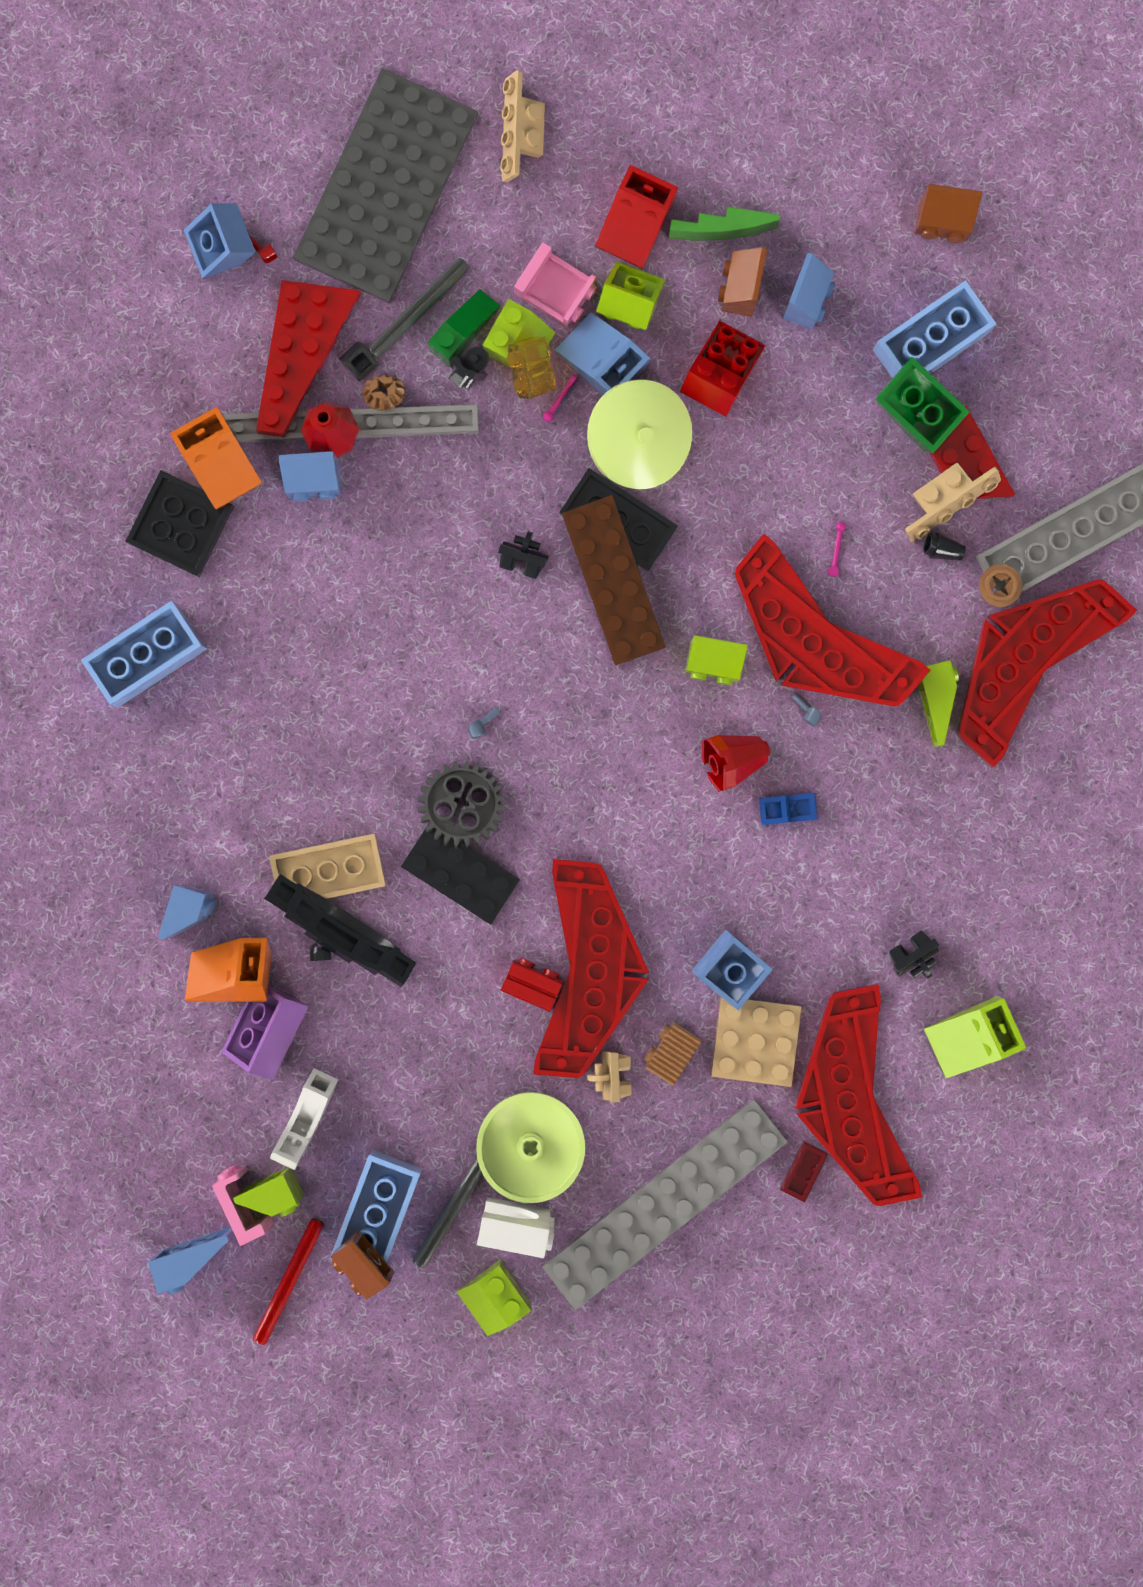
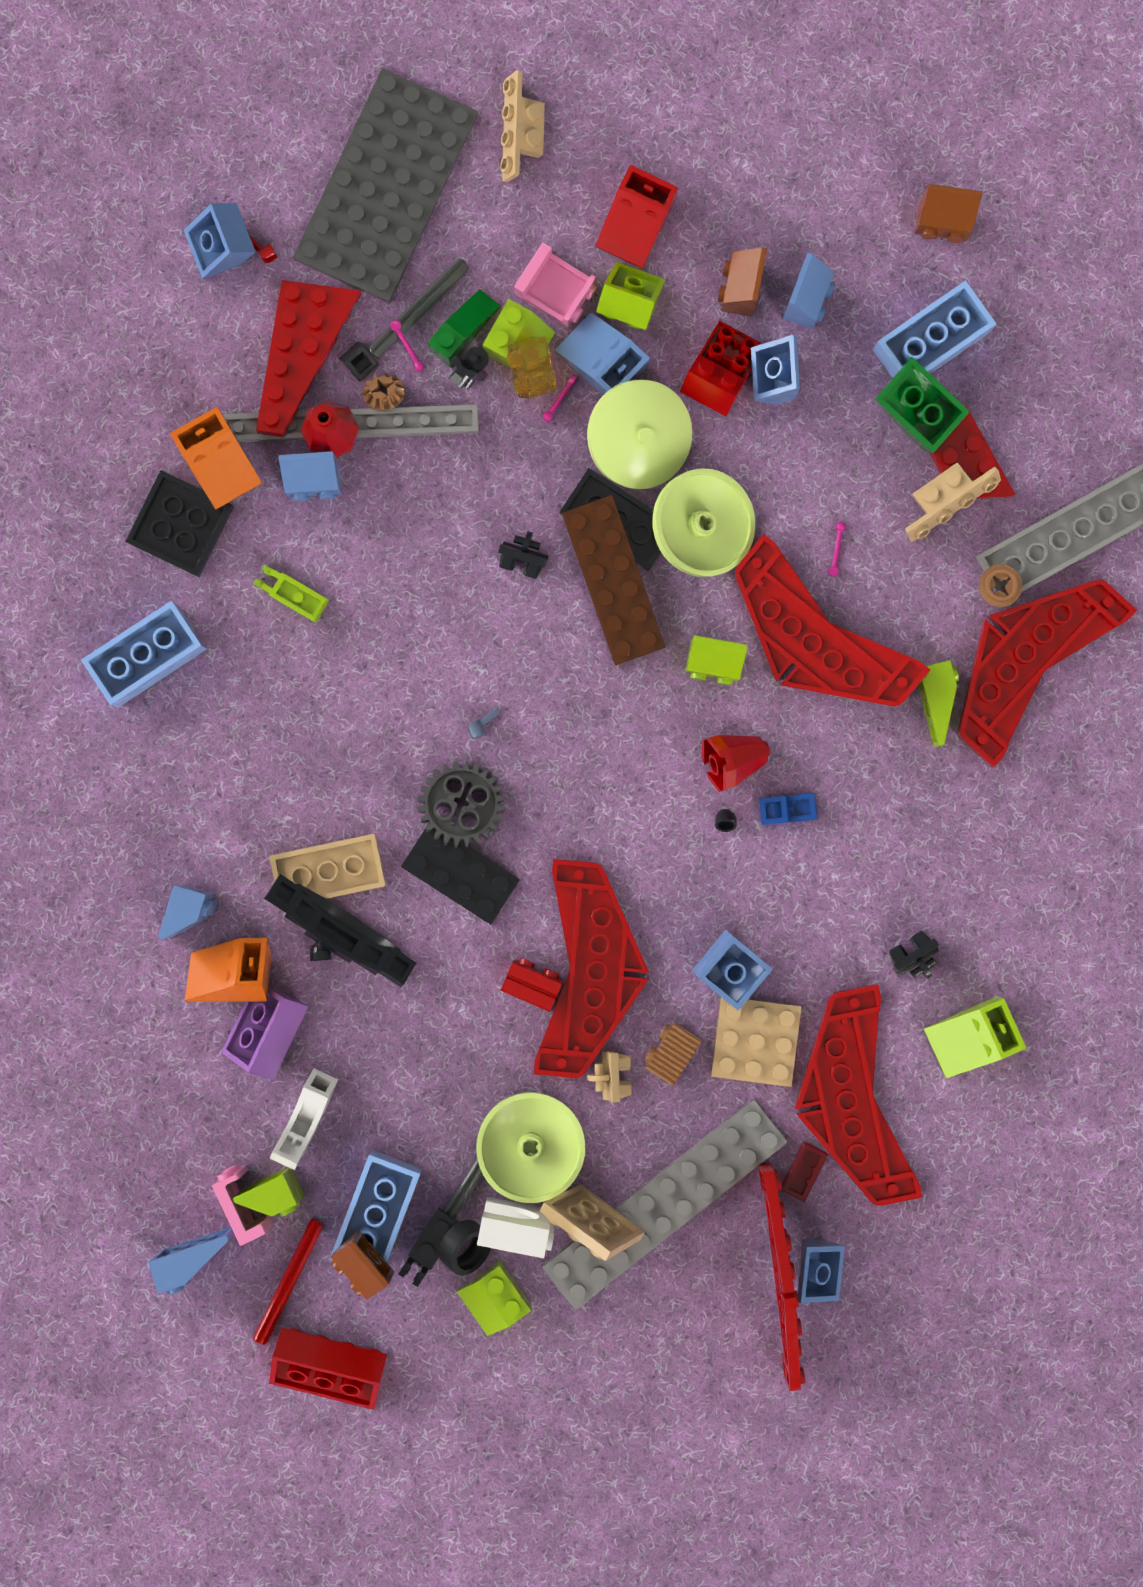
bright green slope [669,207,780,241] -> none
sand blue hand [791,692,821,727] -> none
black cone [923,532,966,561] -> none
none -> lime hinge [253,564,329,623]
none -> red slope [269,1328,387,1410]
none -> dark pink hinge [390,320,424,371]
none -> black hinge [398,1207,460,1287]
none -> black tyre [439,1219,491,1276]
none -> tan plate [539,1184,645,1261]
none -> yellowish green dish [652,468,755,577]
none -> black hinge [715,809,737,832]
none -> medium blue slope [751,335,800,405]
none -> red wing [759,1163,806,1391]
none -> medium blue slope [797,1239,845,1303]

